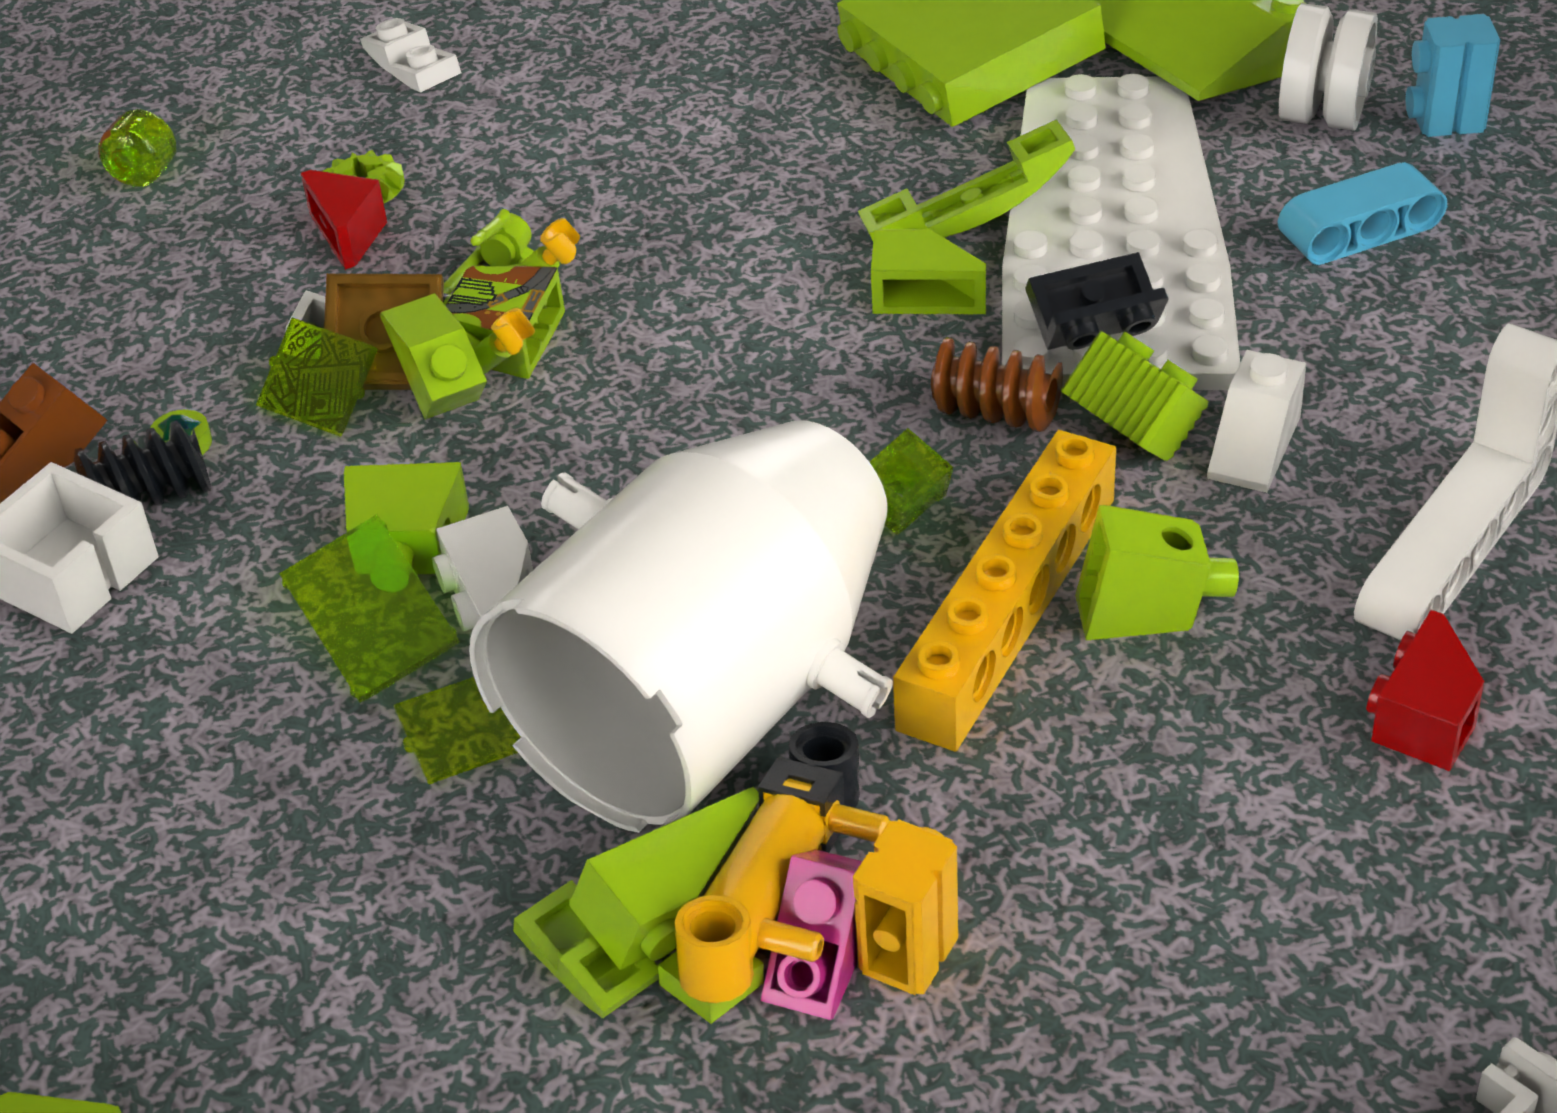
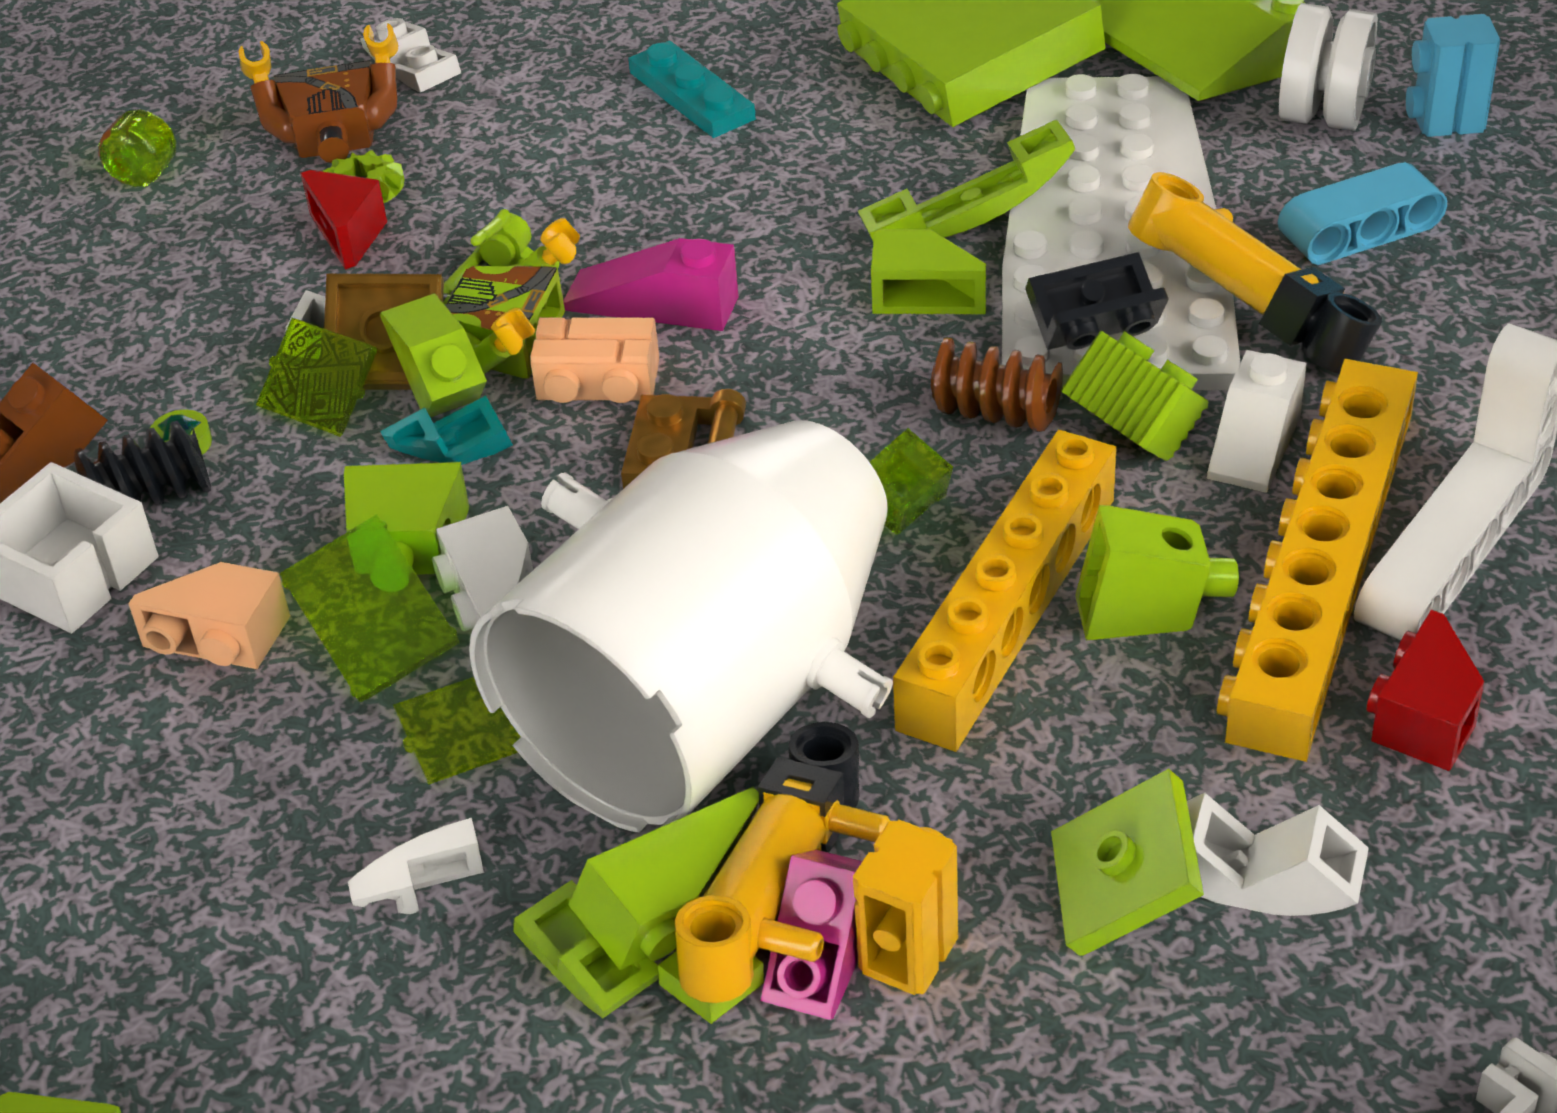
none -> light nougat slope [128,562,290,669]
none -> dark orange torso [239,23,399,163]
none -> white slope [348,818,484,914]
none -> teal slope [380,395,513,465]
none -> light nougat brick [530,318,659,403]
none -> dark pink slope [563,238,739,331]
none -> pearl gold plate [621,389,746,489]
none -> teal plate [628,40,756,138]
none -> lime plate [1051,768,1204,956]
none -> piece [1128,172,1382,374]
none -> white brick [1187,793,1369,916]
none -> yellow brick [1217,359,1418,762]

